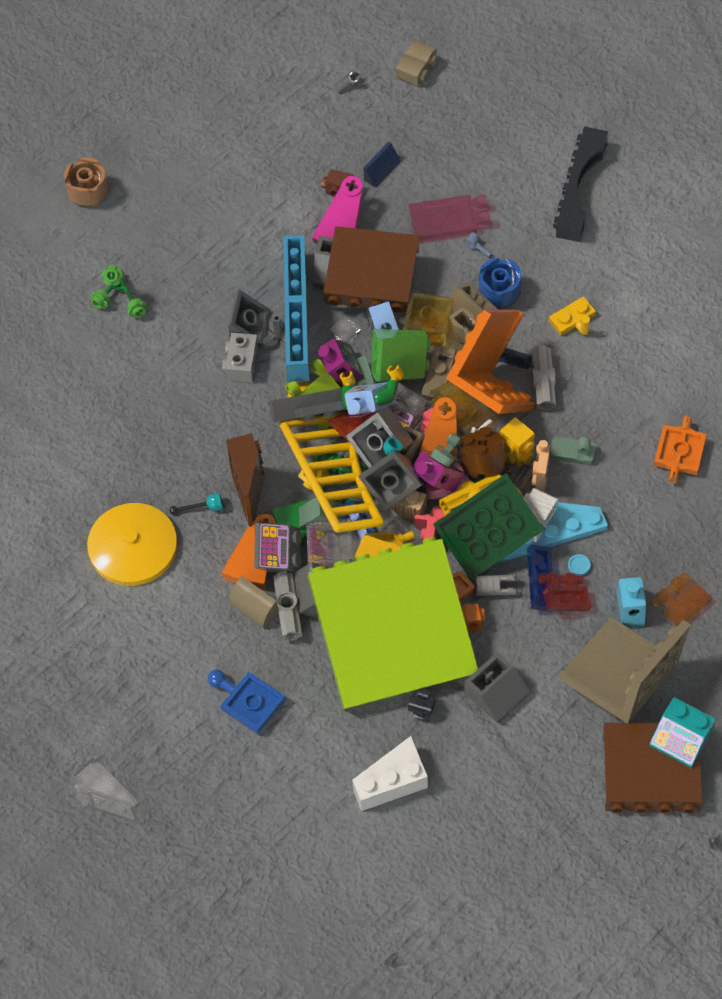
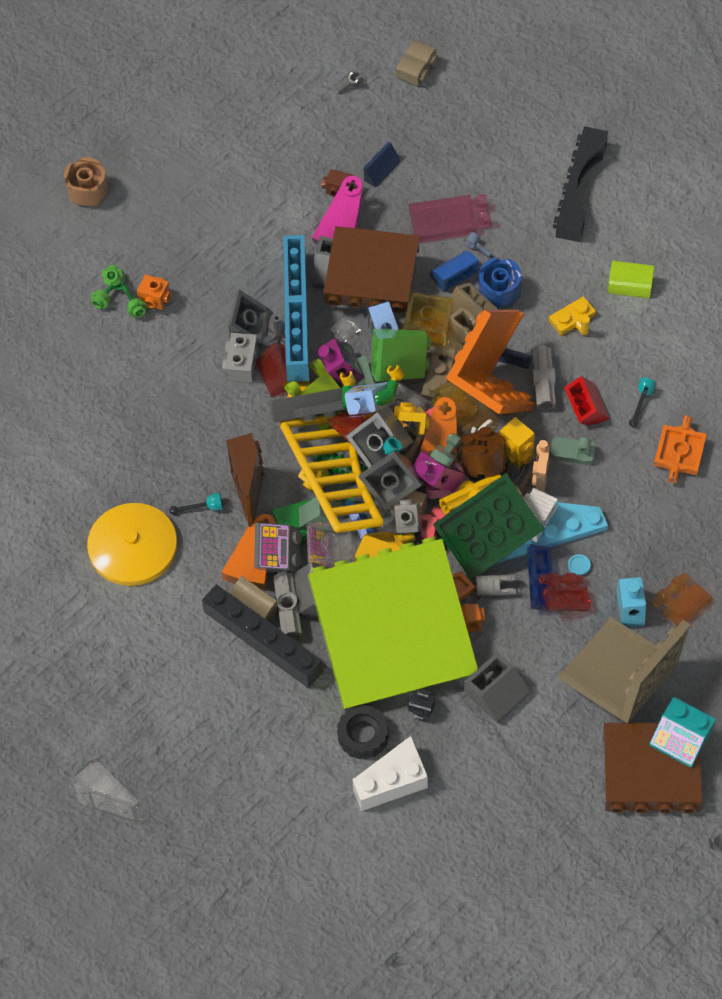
blue plate [208,669,286,734] -> none
none -> orange brick [137,274,172,310]
none -> black brick [202,584,323,689]
none -> clear red slope [255,343,311,397]
none -> black tyre [337,705,389,759]
none -> yellow bracket [394,402,429,435]
none -> light grey brick [394,499,422,533]
none -> blue brick [429,251,479,292]
none -> red brick [564,376,610,425]
none -> lime brick [608,260,654,299]
none -> hinge [629,377,657,427]

